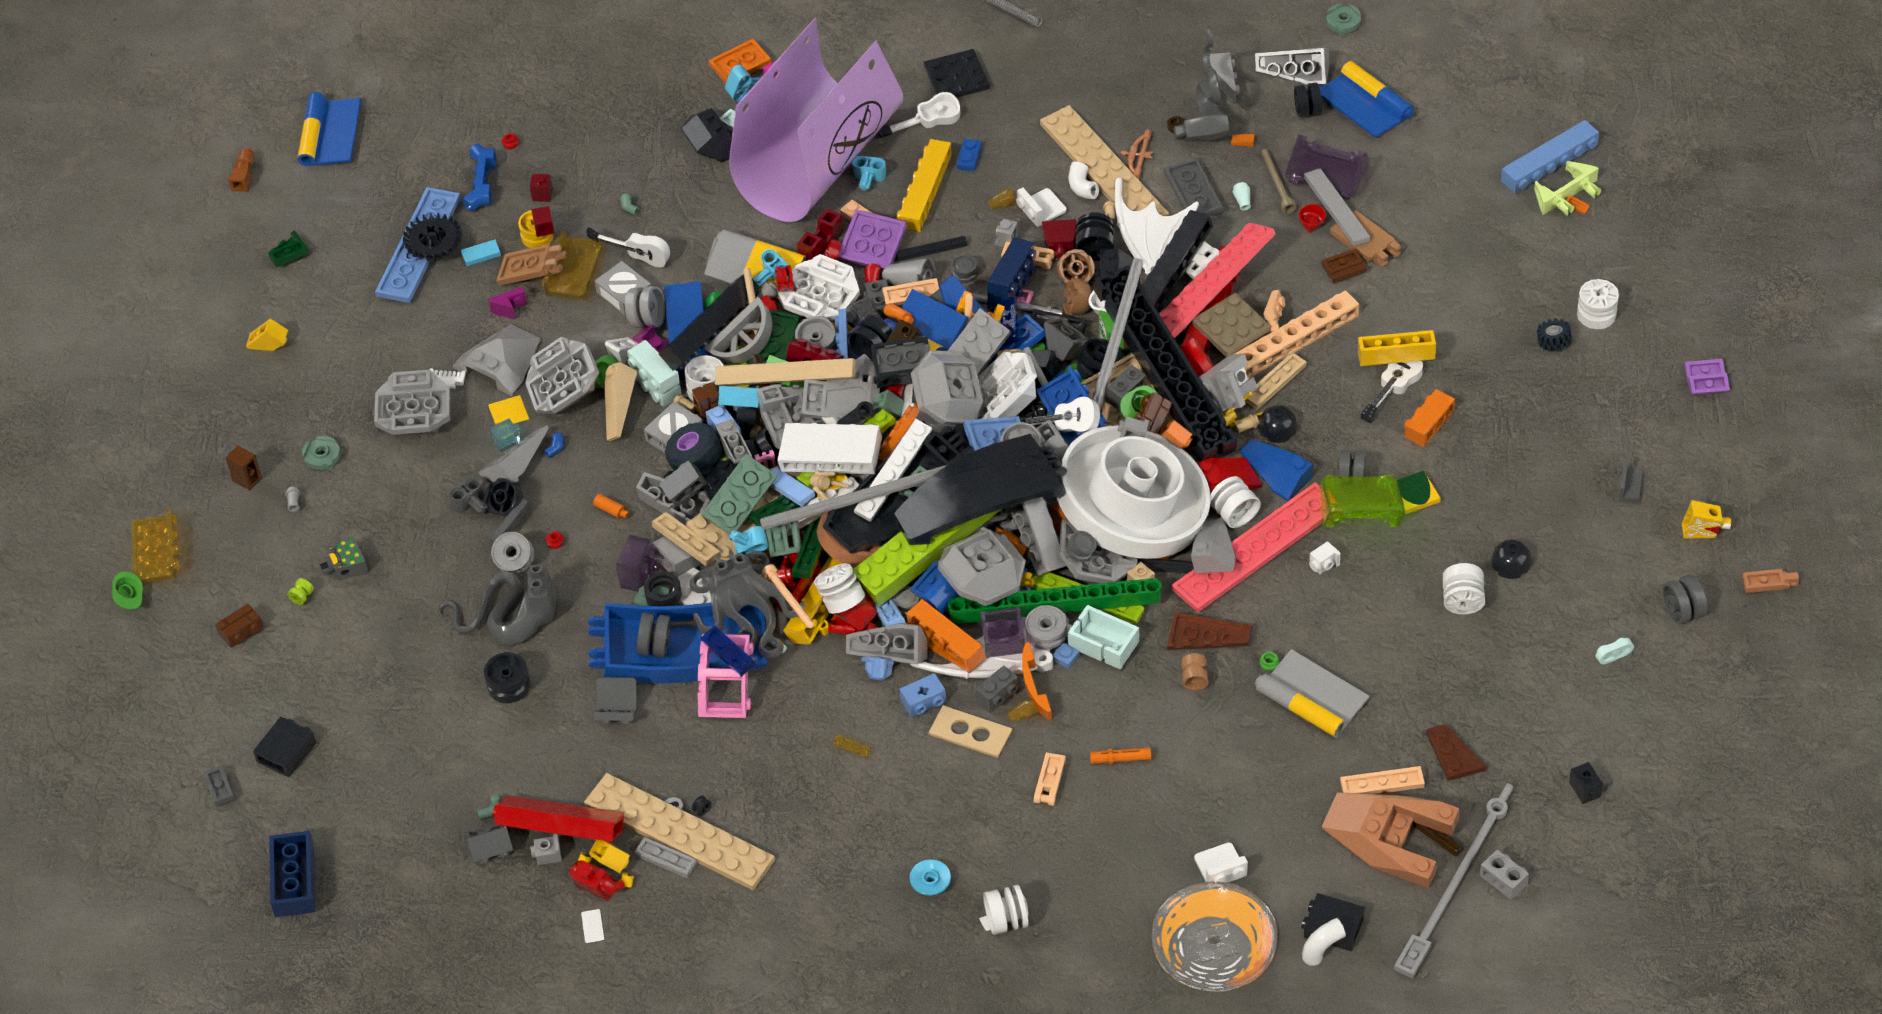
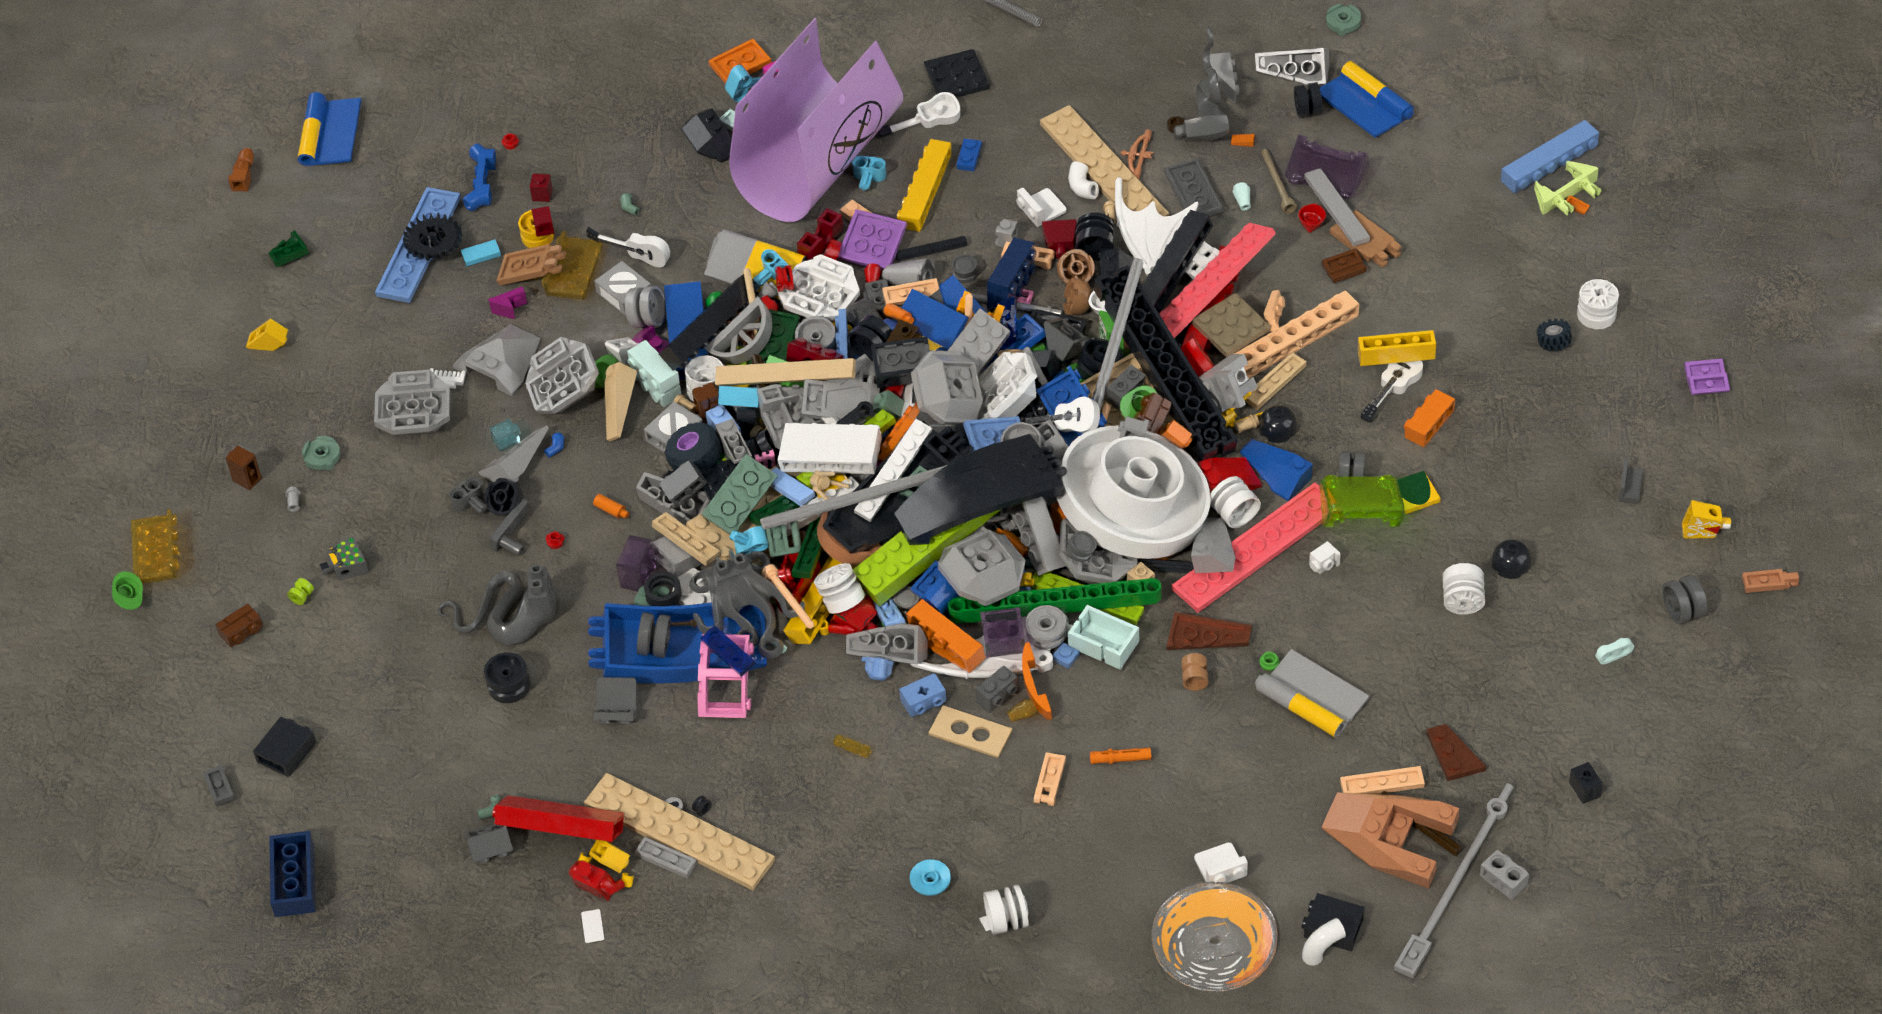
yellow sticker [488,395,529,429] -> none
light grey wheel [491,532,534,574] -> none
light grey brick [530,834,562,865] -> none
clear yellow cone [988,188,1016,210] -> none

